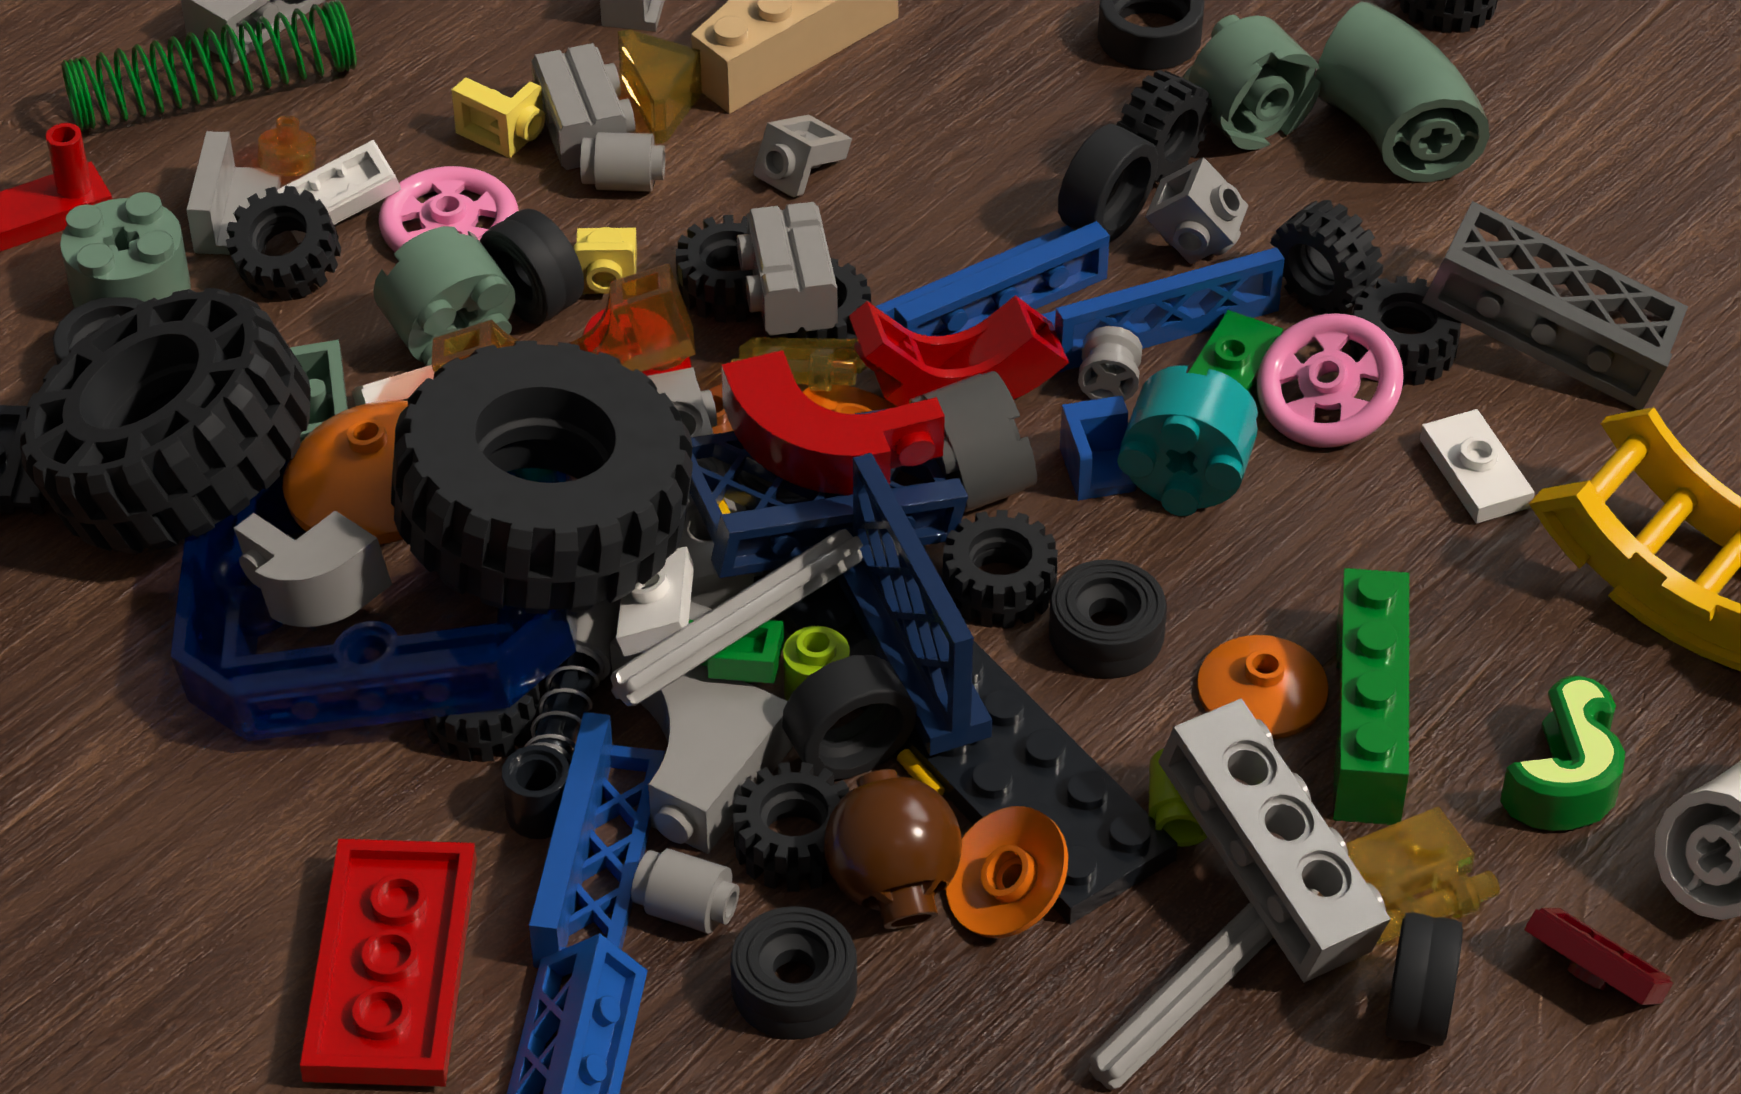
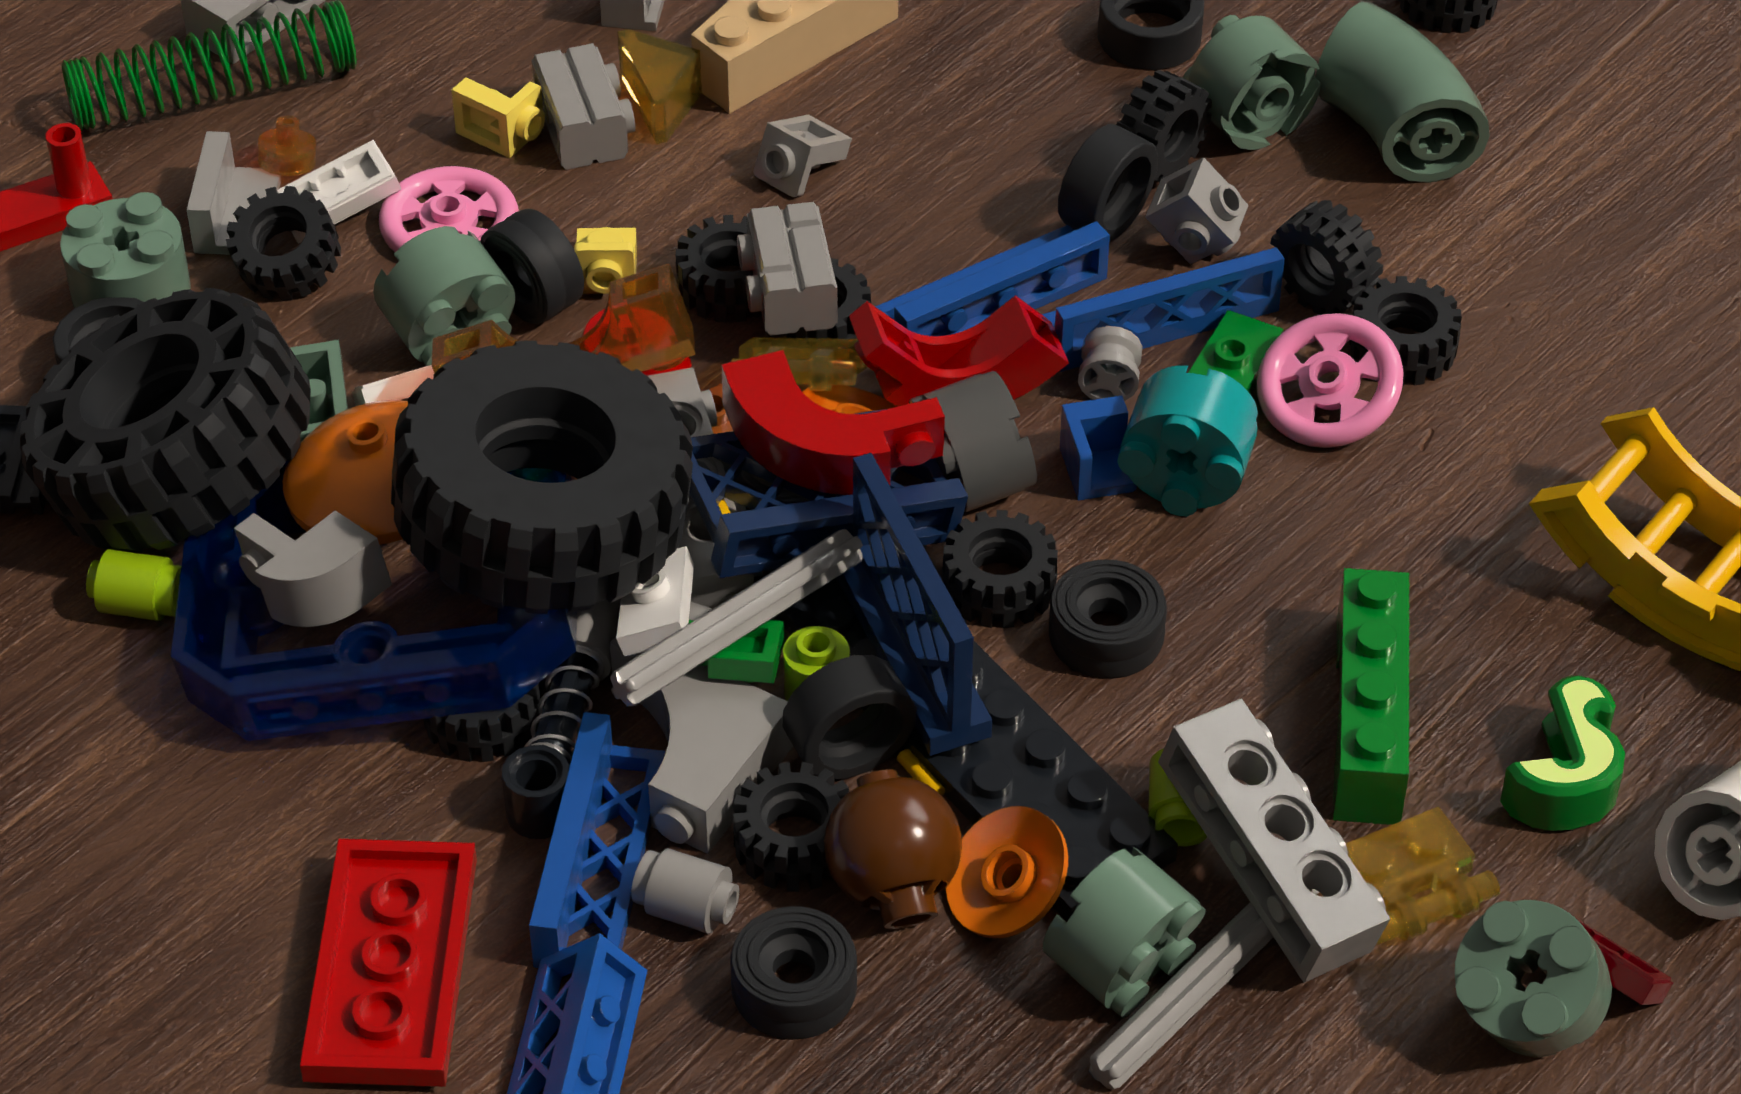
light grey brick [580,132,665,192] -> none
orange dish [1197,635,1329,739] -> none
black tyre [1385,912,1463,1046] -> none
white plate [1420,409,1535,524] -> none
dark grey fence [1422,201,1688,410] -> none
none -> lime brick [86,549,188,621]
none -> sand green brick [1043,847,1206,1018]
none -> sand green brick [1455,900,1612,1057]

